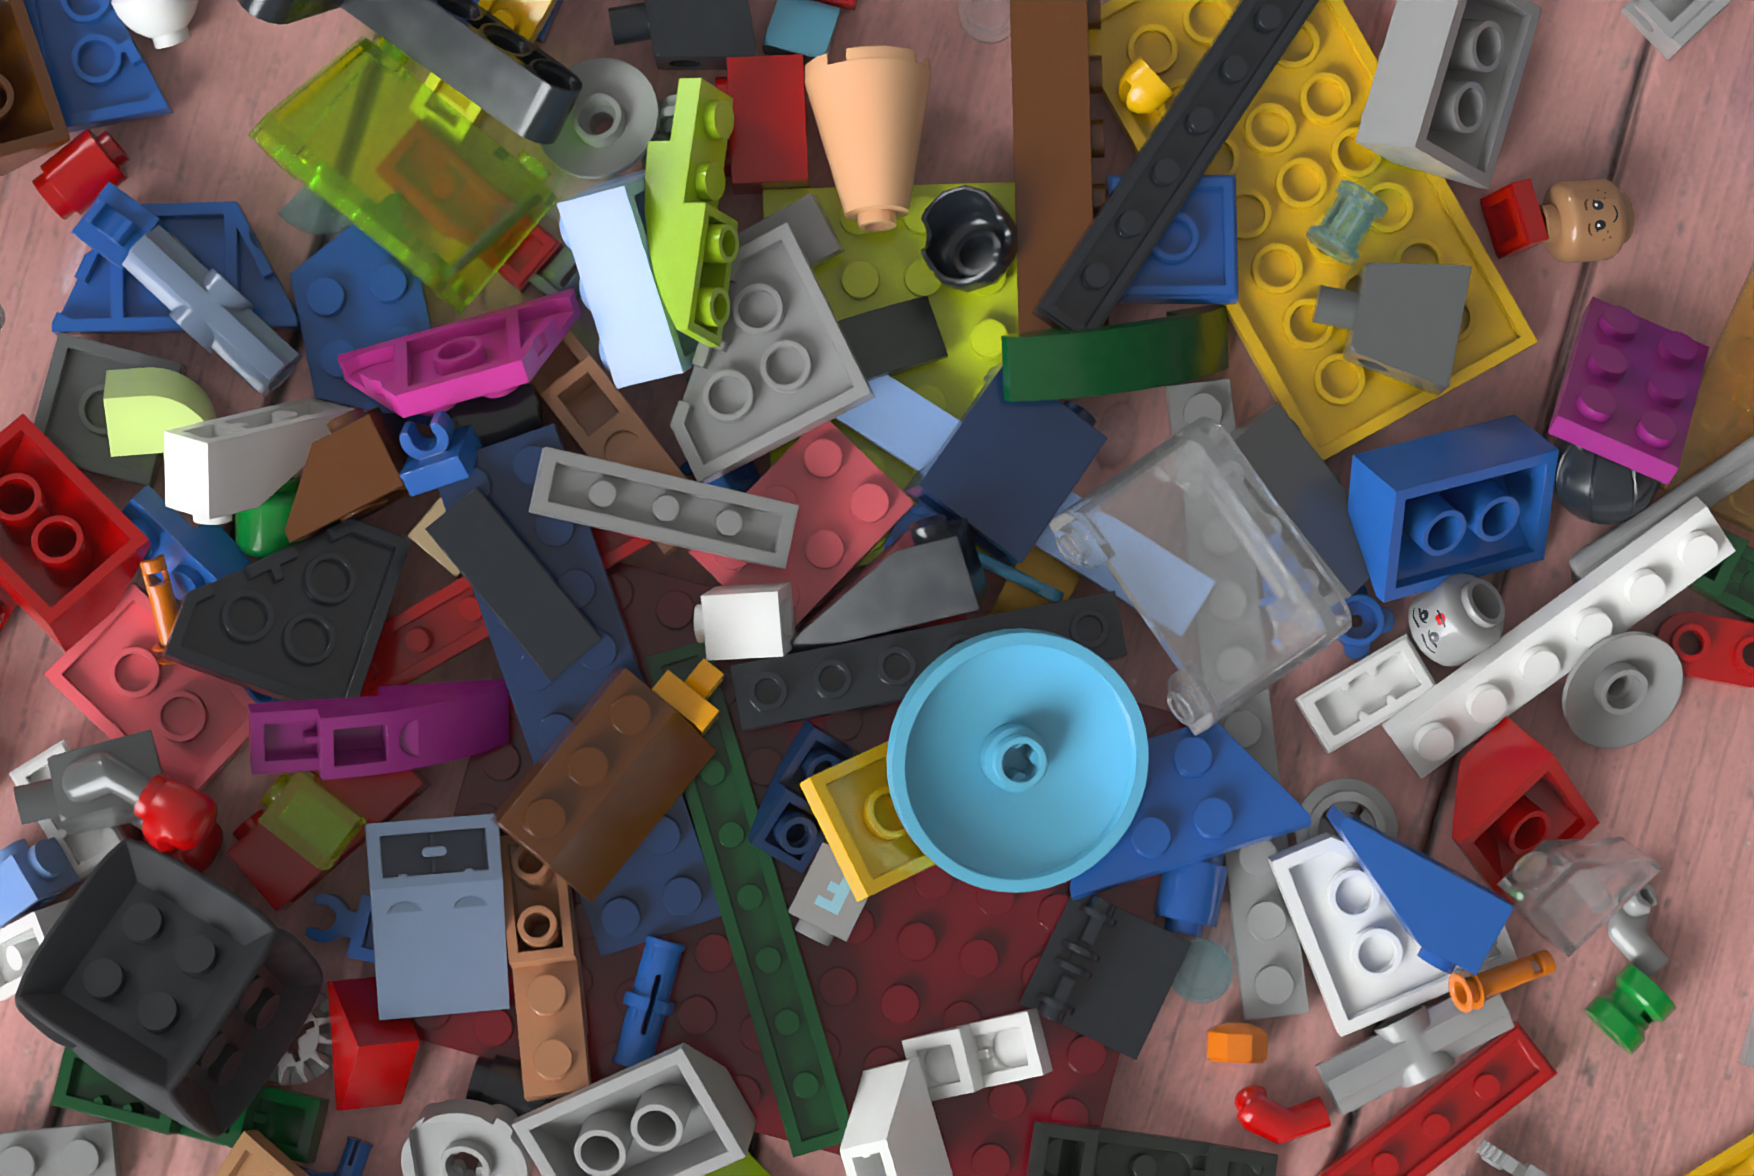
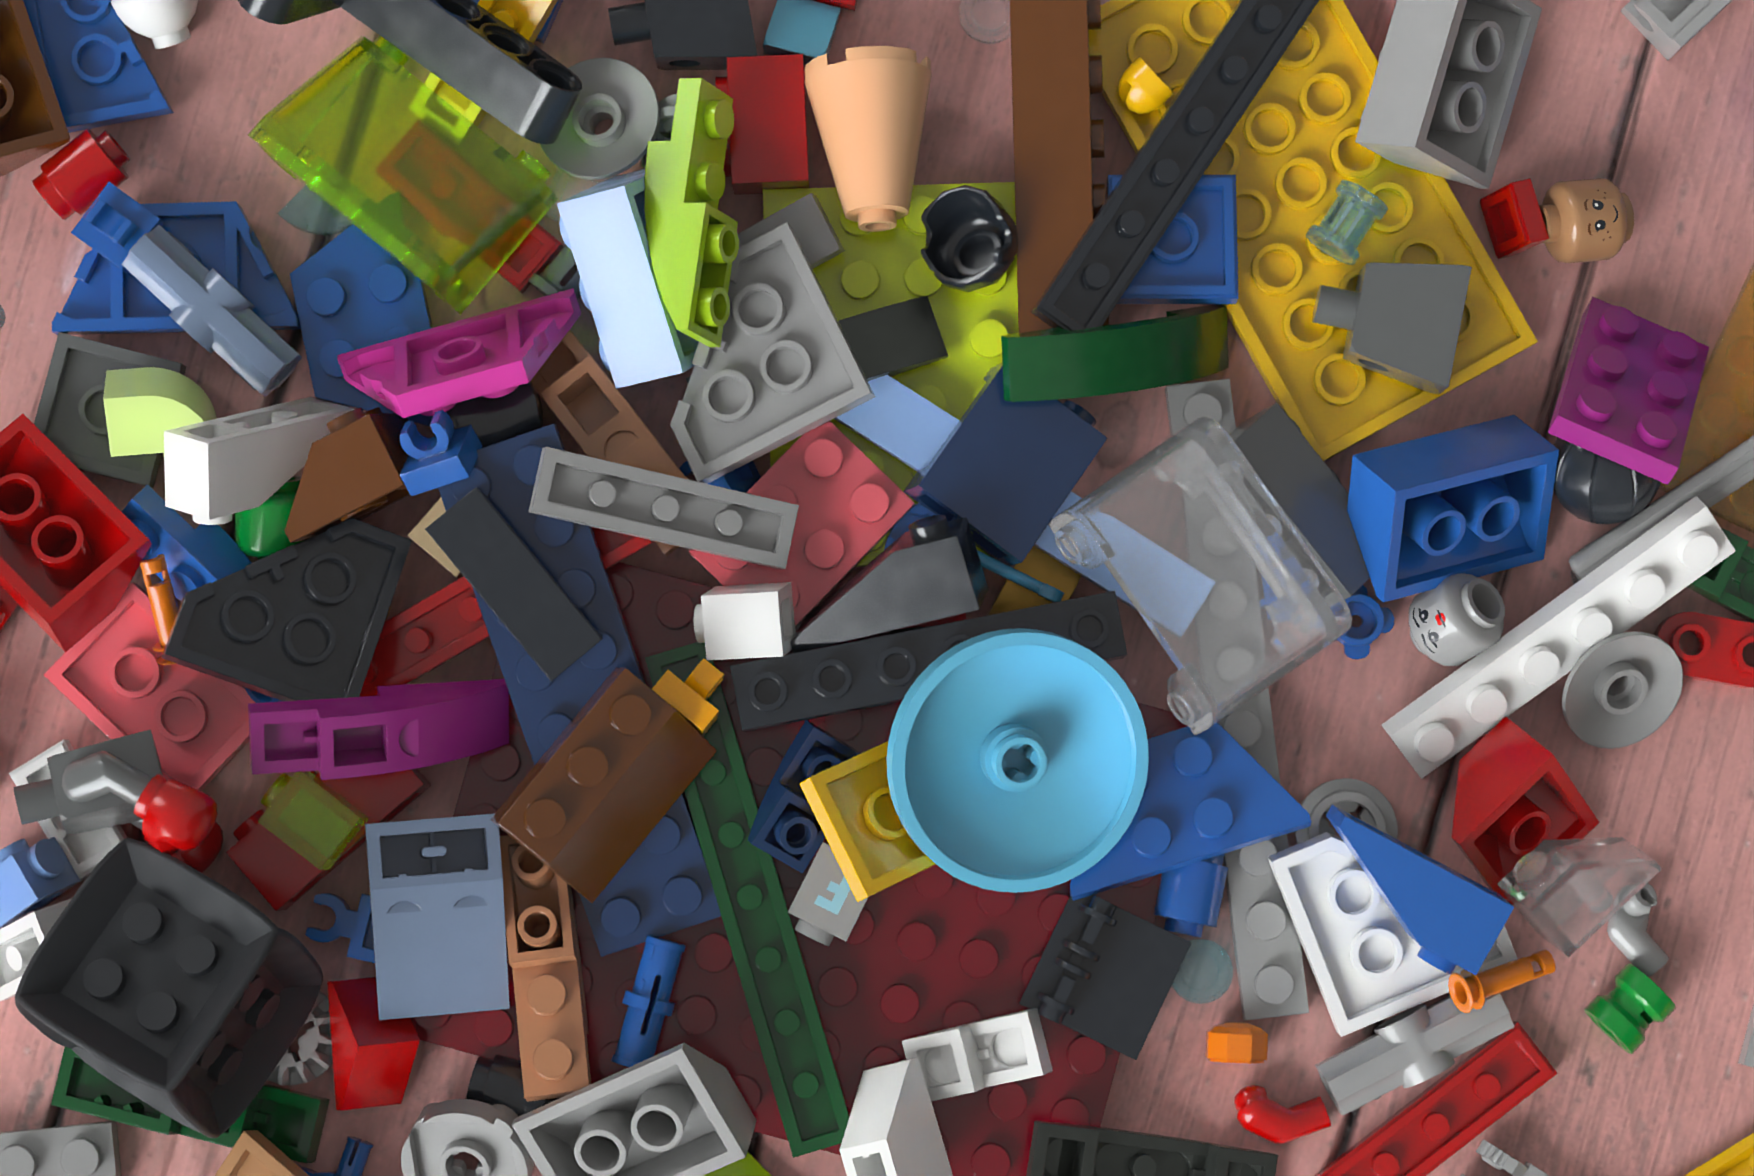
white plate [1294,634,1437,754] -> none

